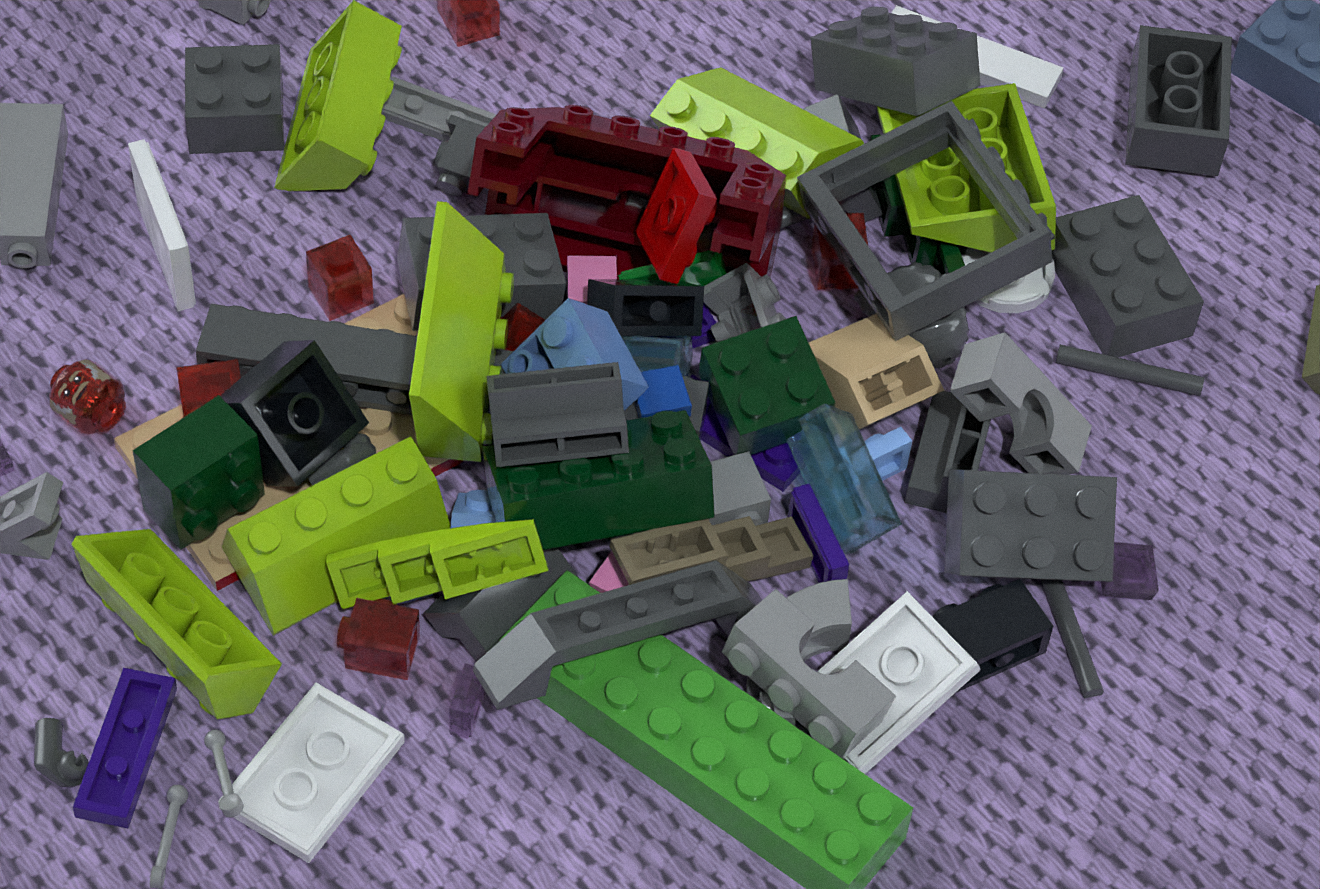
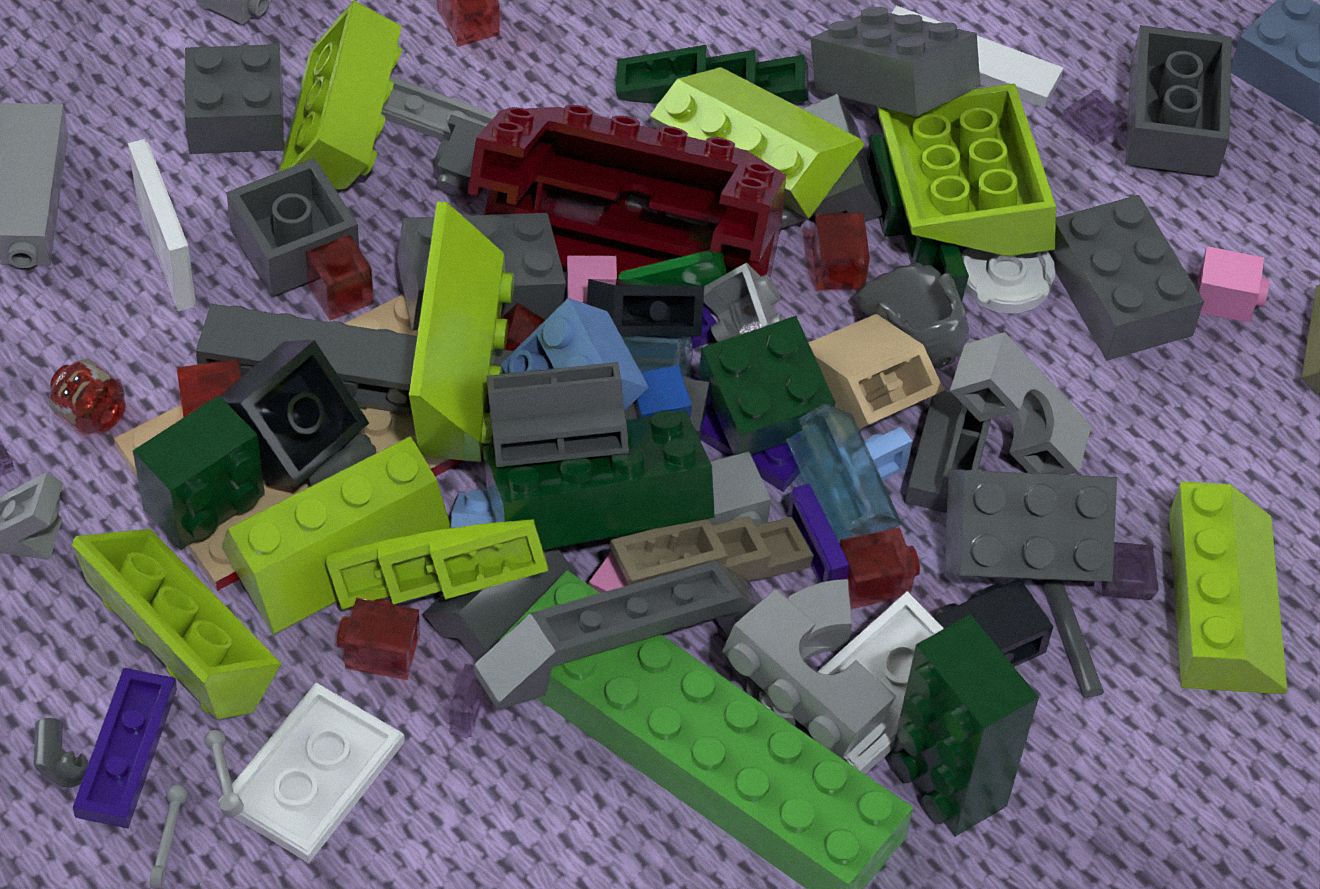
red plate [636,147,717,284] -> none
dark grey window [797,101,1055,341] -> none
dark grey bar [1055,344,1205,396] -> none
none -> dark grey brick [226,158,360,296]
none -> dark green slope [616,45,809,104]
none -> clear red brick [840,527,920,609]
none -> dark green brick [891,614,1039,837]
none -> clear purple tile [1061,89,1128,147]
none -> lime slope [1169,481,1287,694]
none -> bright pink brick [1196,246,1270,323]

